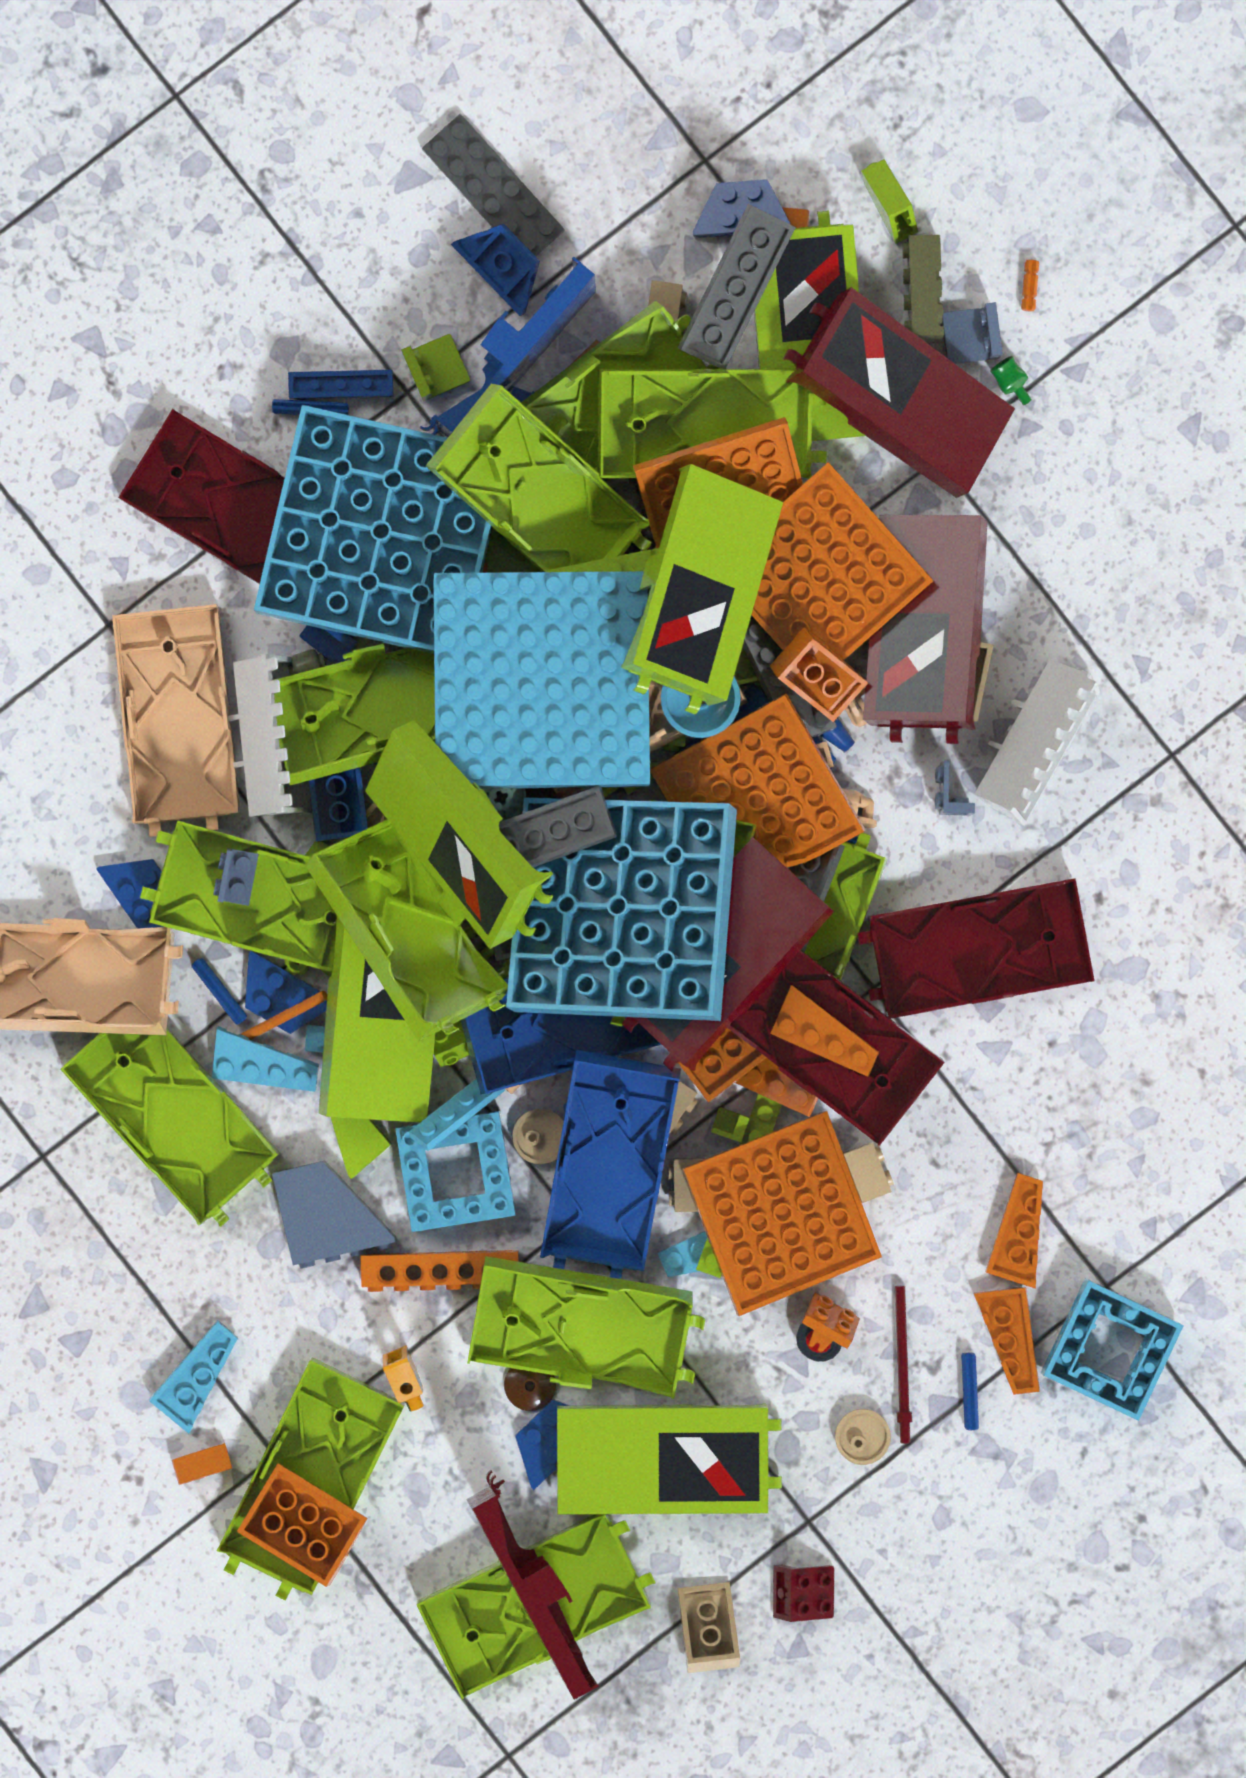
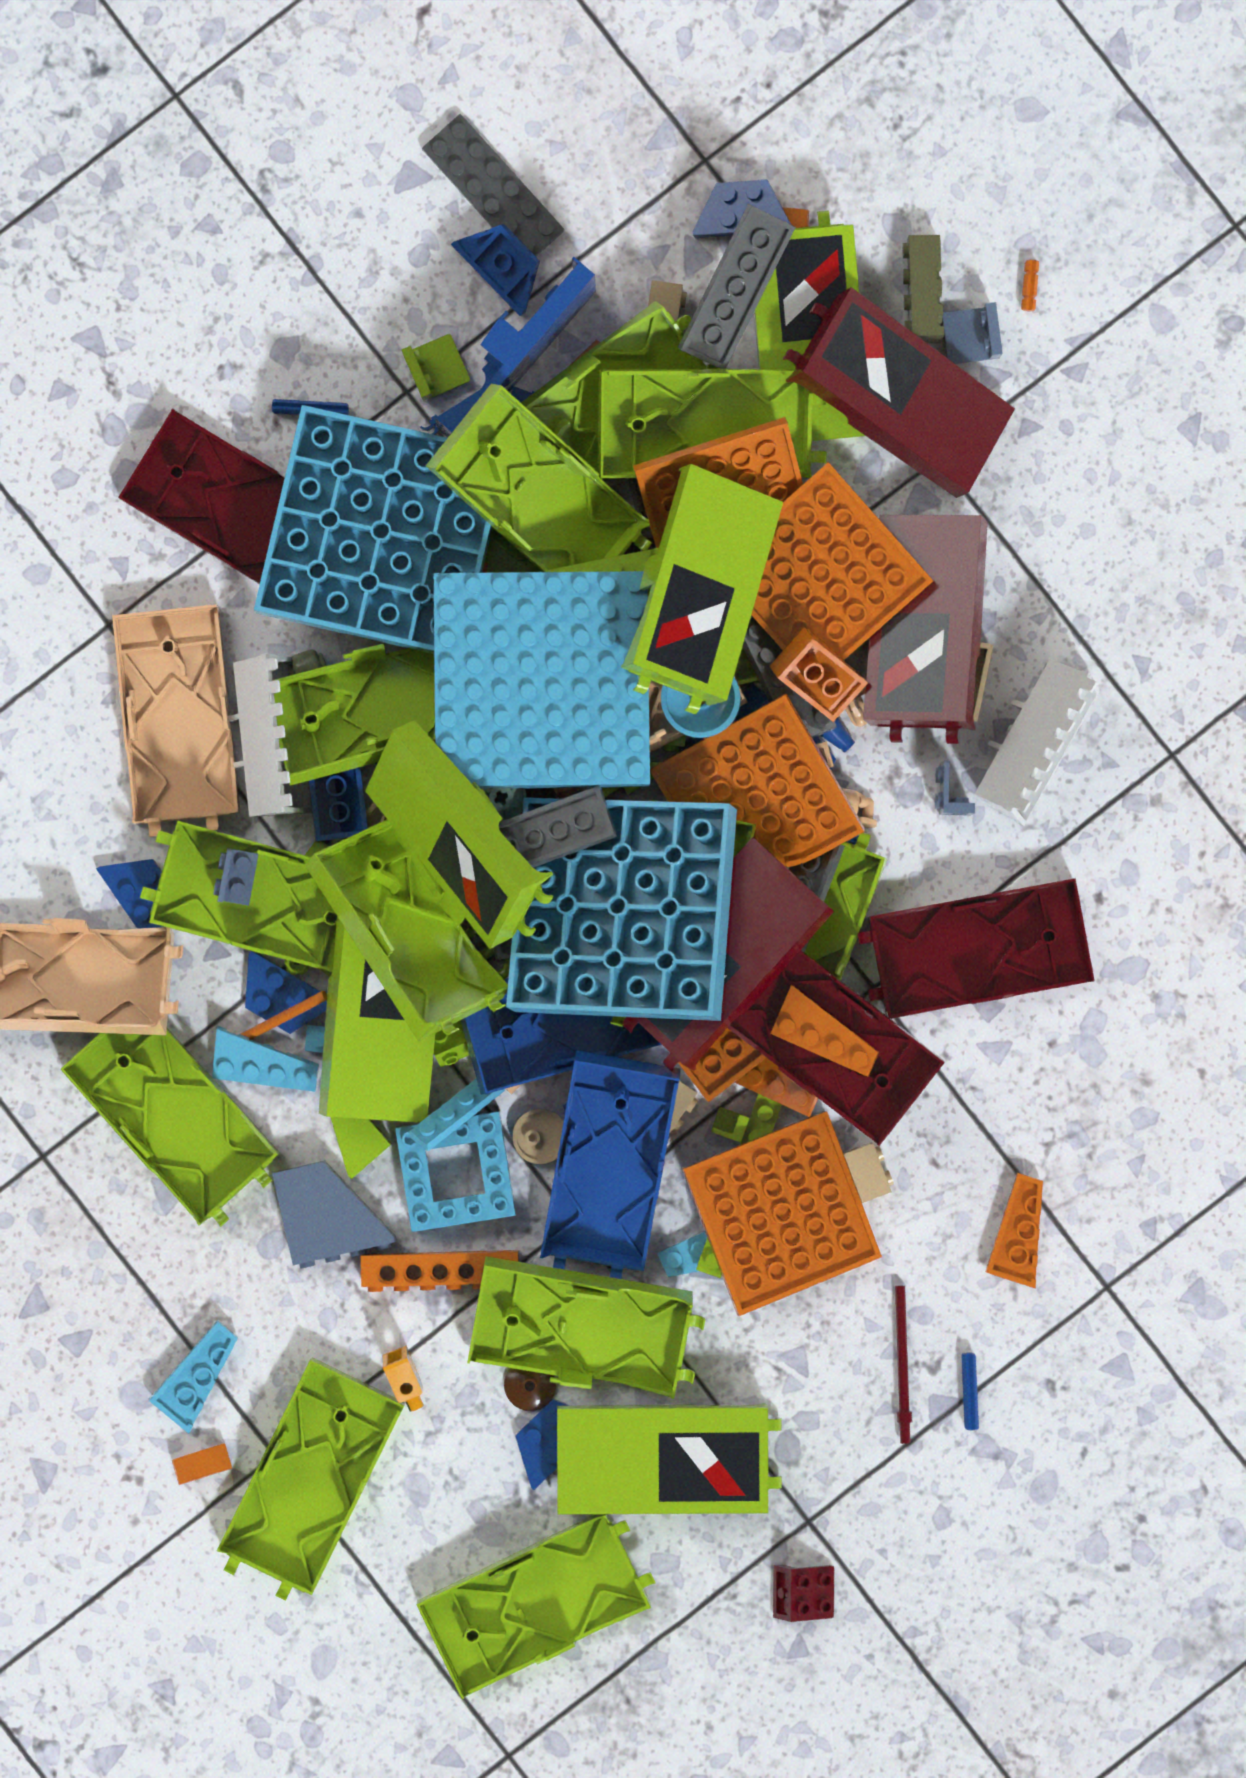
blue axle [191,958,247,1025] -> none
orange slope [237,1463,368,1587] -> none
blue plate [288,370,394,399] -> none
blue panel [299,625,359,664] -> none
dark red piece [466,1470,599,1700] -> none
tan brick [668,1158,705,1212] -> none
tan slope [678,1582,740,1673] -> none
orange plate [796,1292,860,1362] -> none
tan piece [835,1409,891,1465] -> none
lime slope [861,159,918,244] -> none
orange wing [974,1287,1040,1395] -> none
green piece [990,356,1032,405] -> none
medium azure brick [1040,1278,1184,1421] -> none

